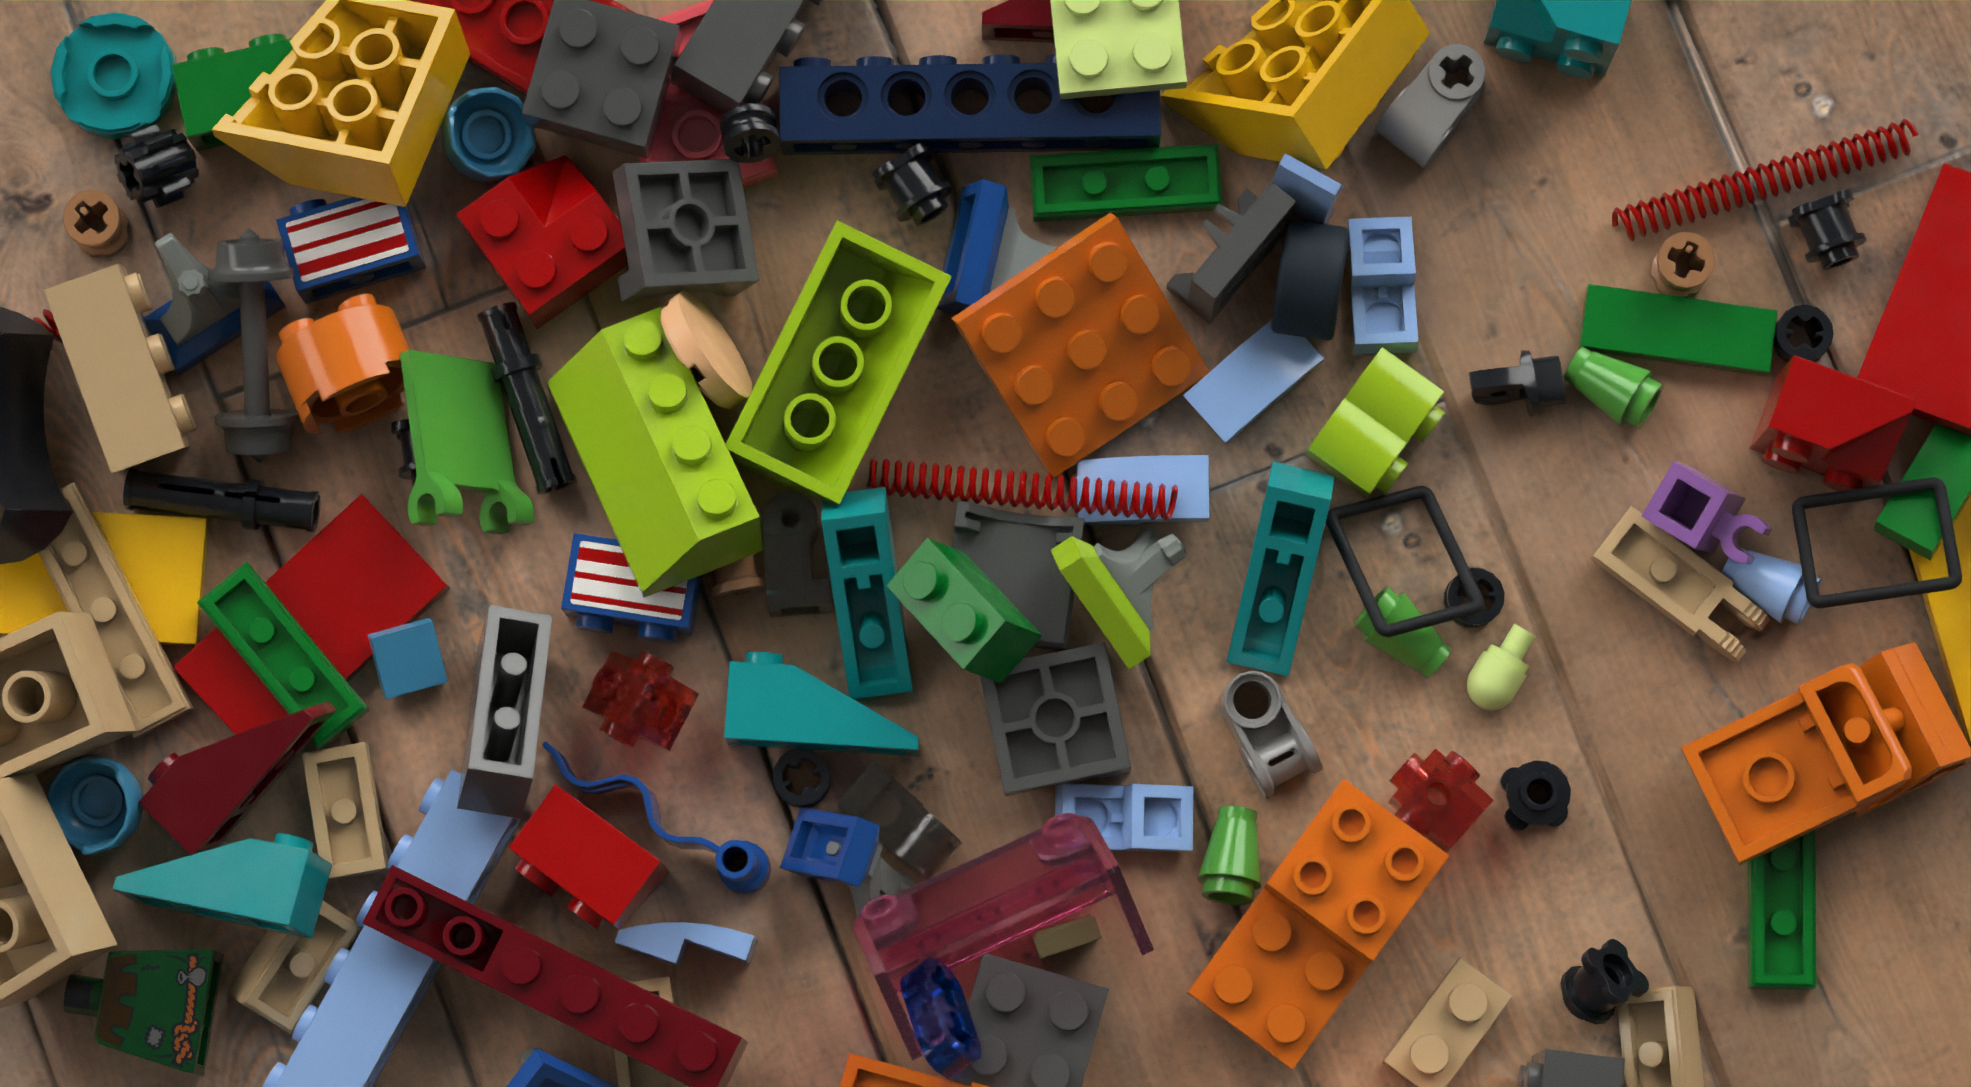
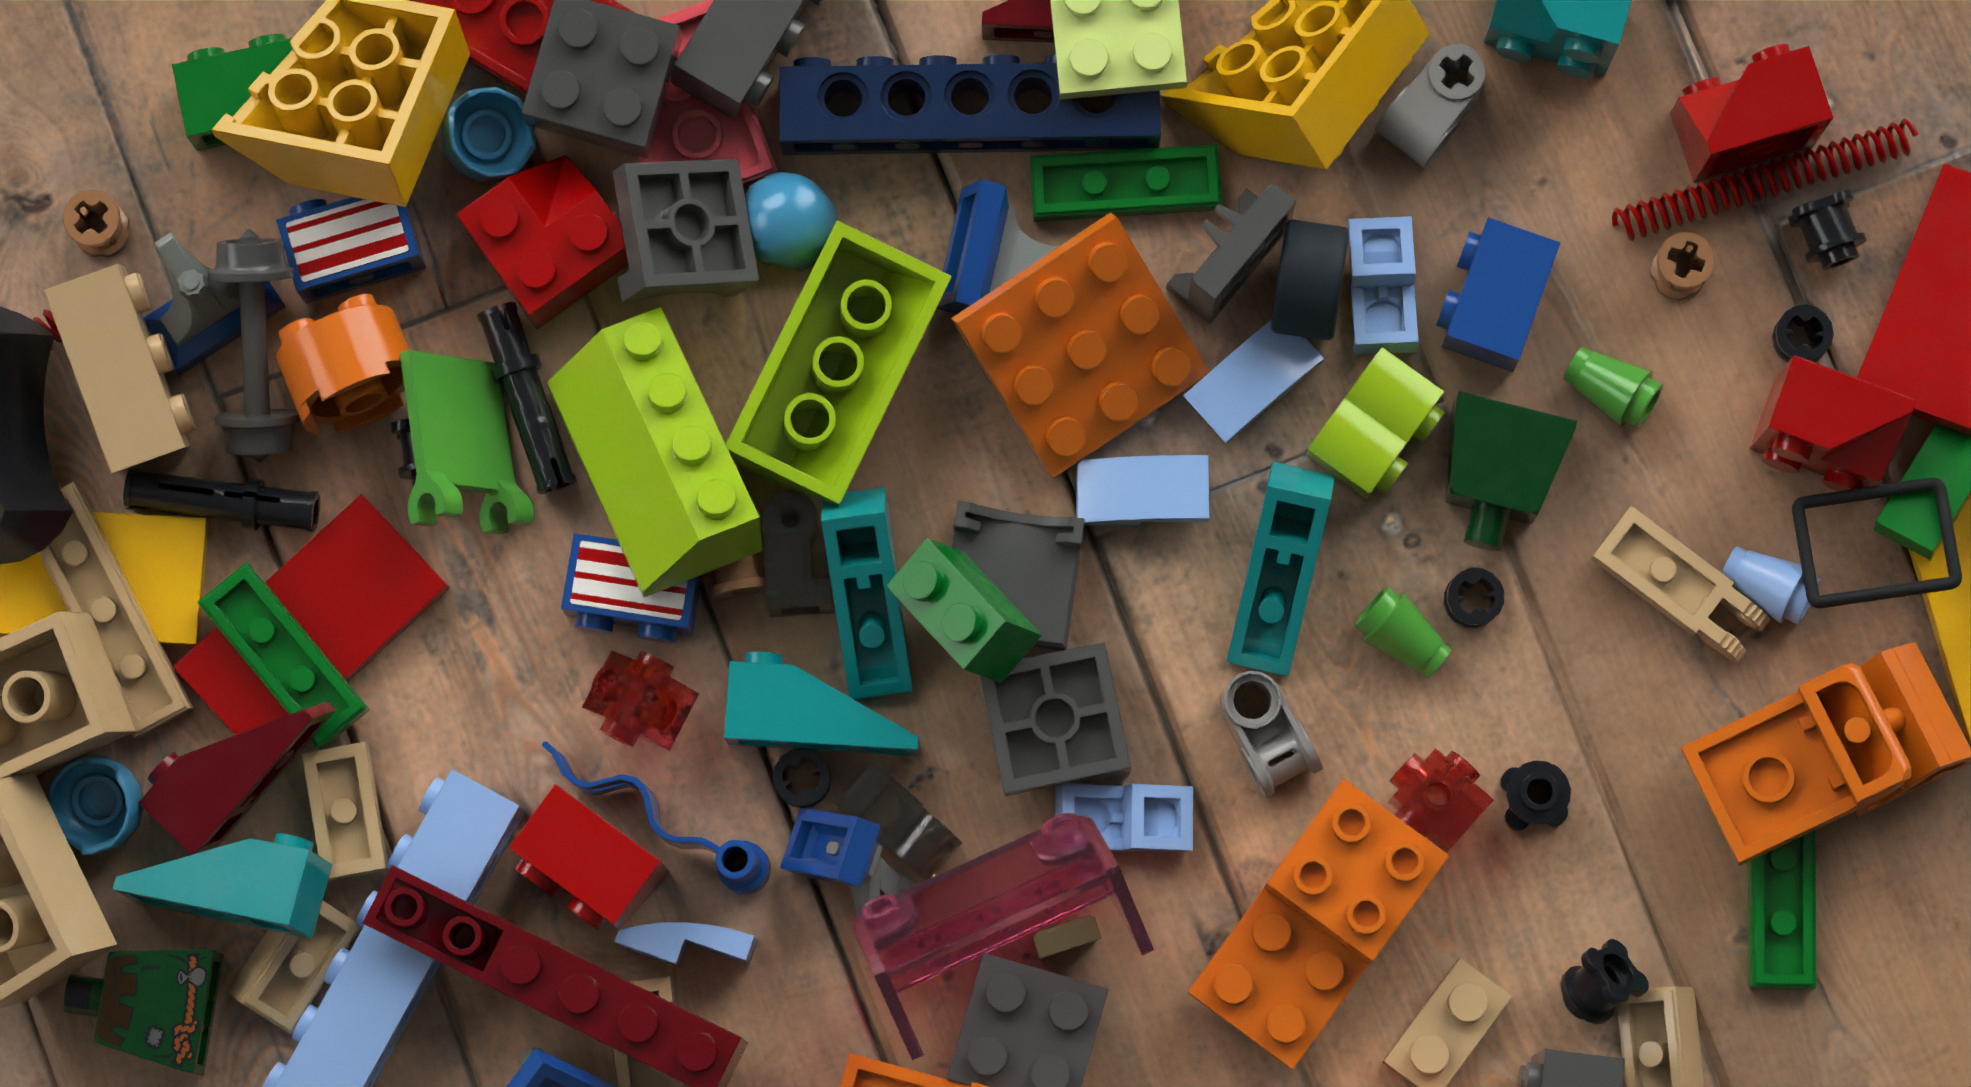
teal tile [50,12,177,139] -> none
black gear [114,124,199,208] -> none
dark azure tile [367,618,448,699] -> none
dark grey brick [457,605,553,819] -> none
light nougat tile [660,290,753,410] -> none
black bush [719,103,781,163] -> none
red piece [866,457,1178,522] -> none
black brick [872,142,953,226] -> none
clear blue beam [900,957,982,1078] -> none
piece [1051,529,1187,670] -> none
bright green cone [1197,806,1261,905] -> none
light blue slope [1270,153,1344,224] -> none
black piece [1326,486,1484,637] -> none
yellowish green cylinder [1467,624,1536,711] -> none
black piece [1469,350,1566,417] -> none
green tile [1578,284,1778,376] -> none
medium lavender brick [1641,461,1772,565] -> none
none -> dark azure hair [745,172,838,271]
none -> blue brick [1436,217,1561,372]
none -> dark green torso [1445,391,1577,551]
none -> red slope [1670,44,1833,183]

